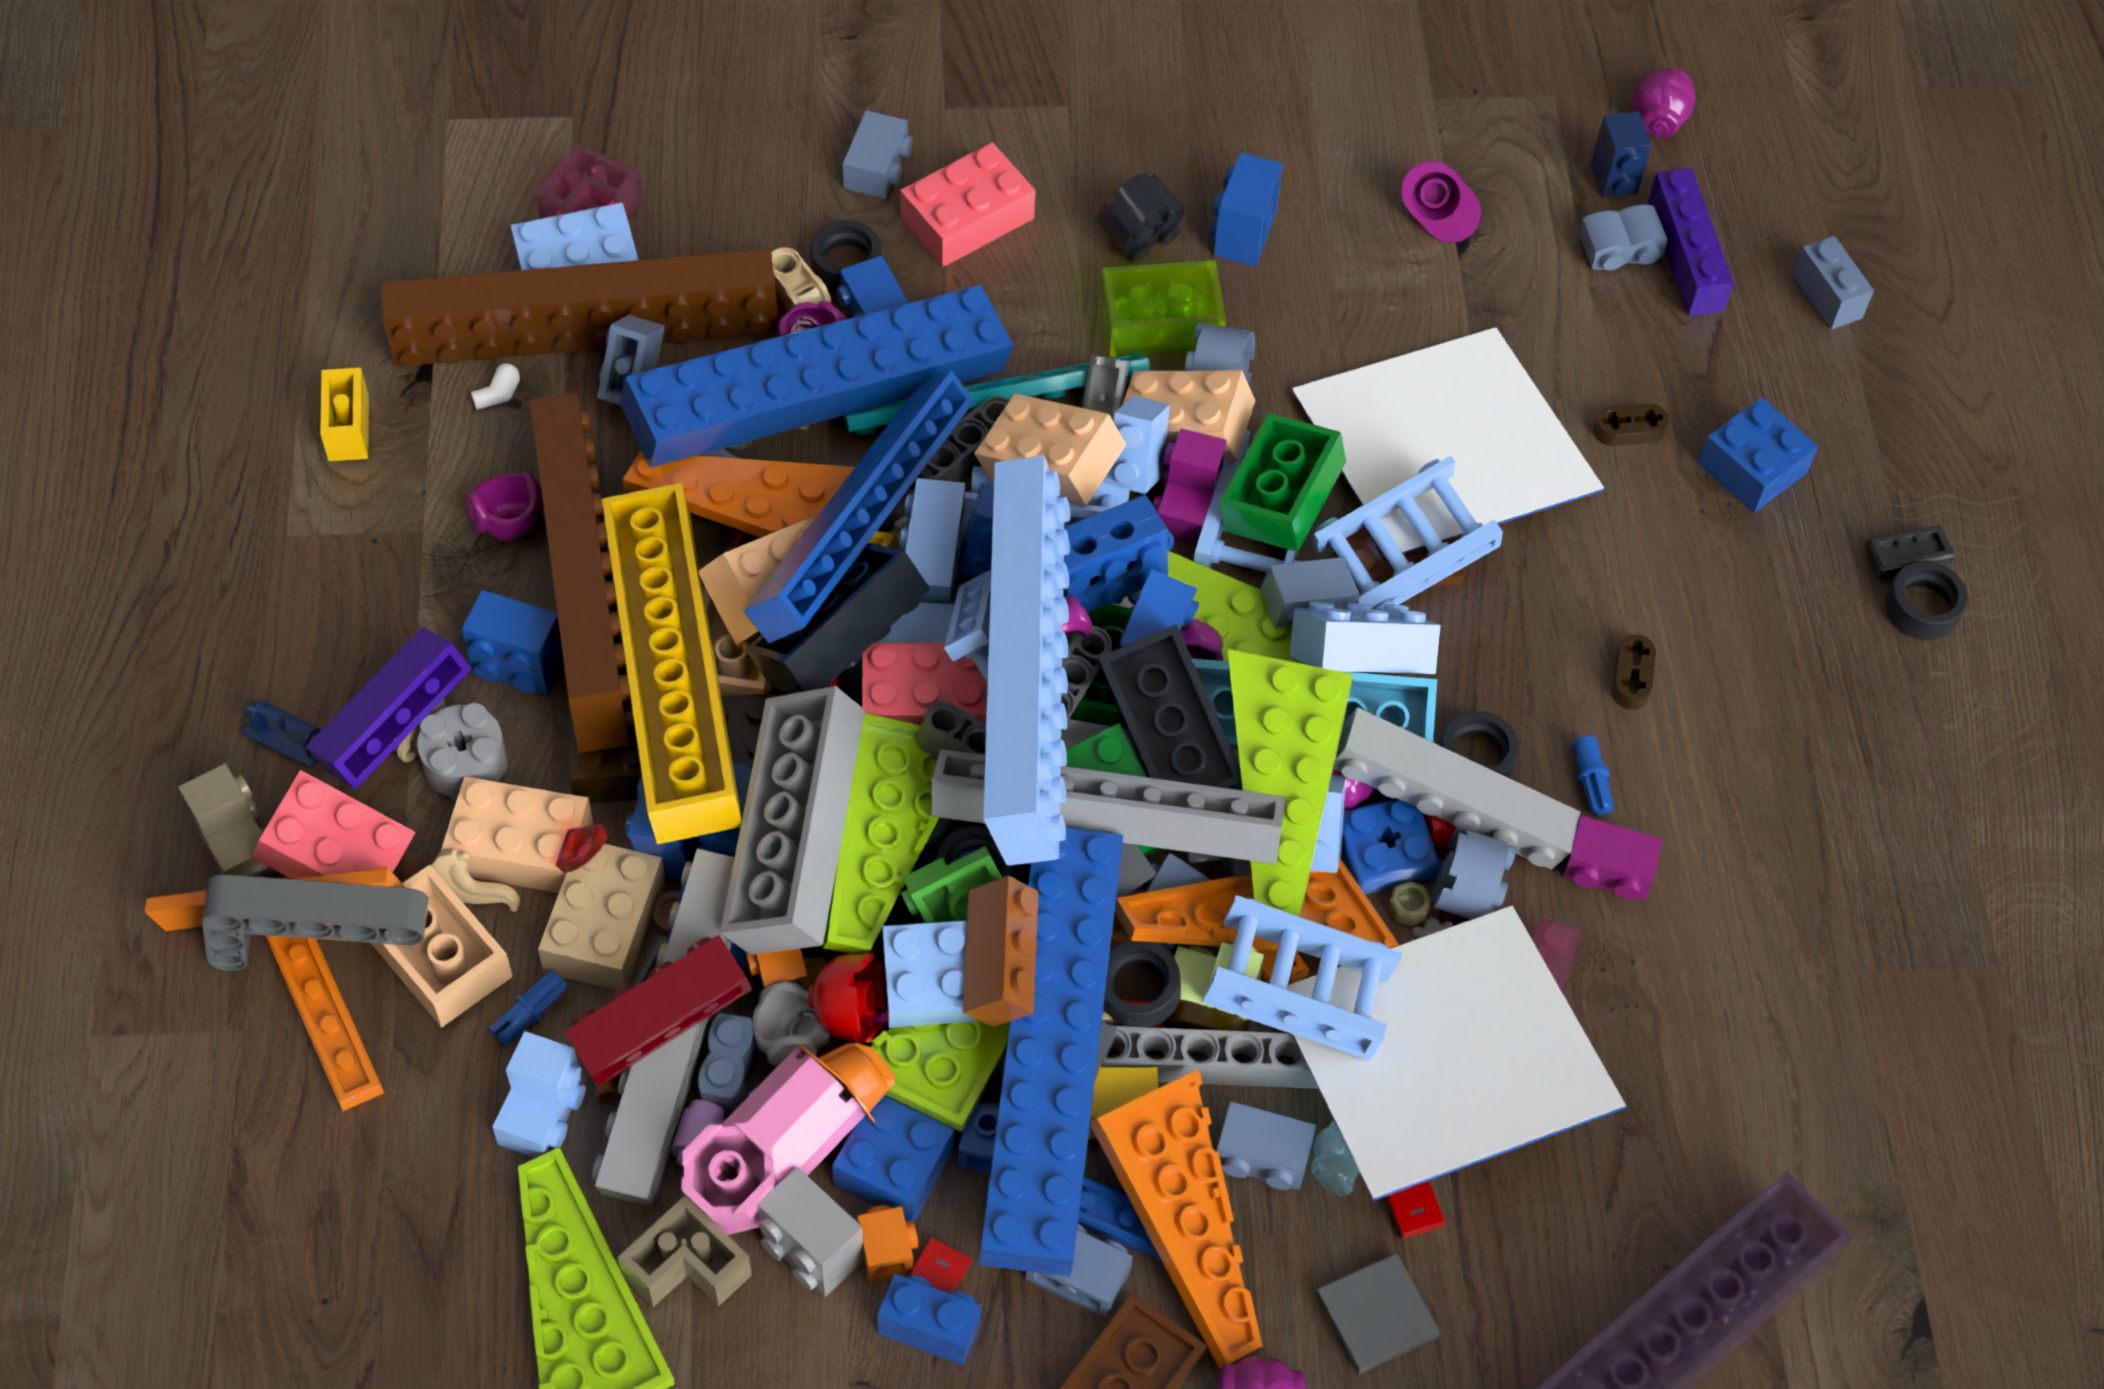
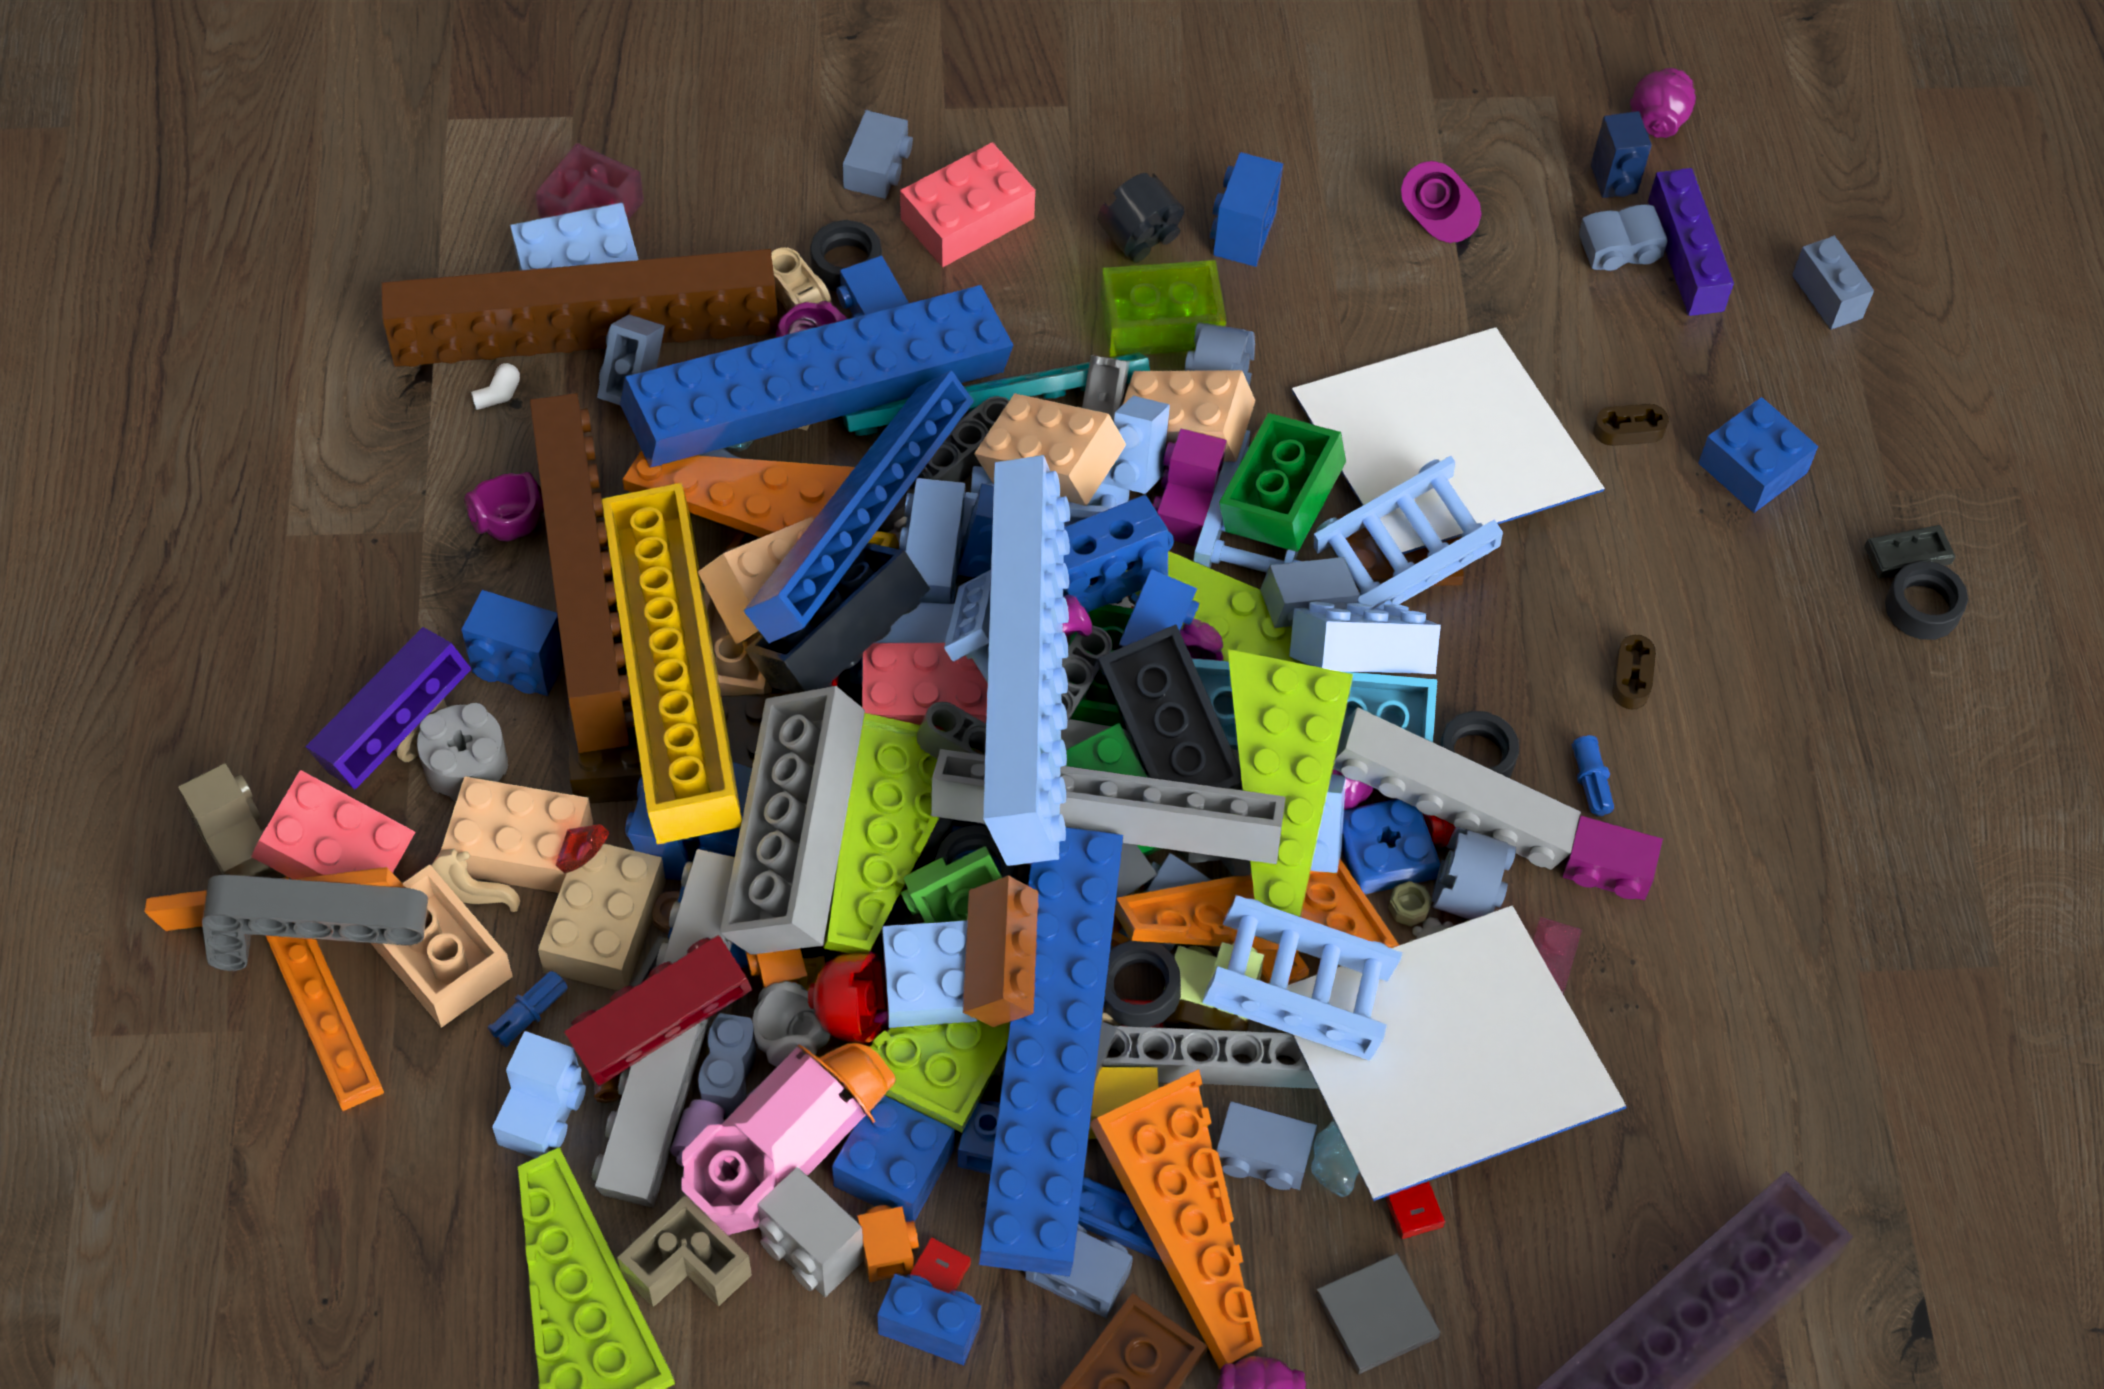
dark blue hinge [242,701,322,769] -> none
yellow brick [320,367,369,462] -> none

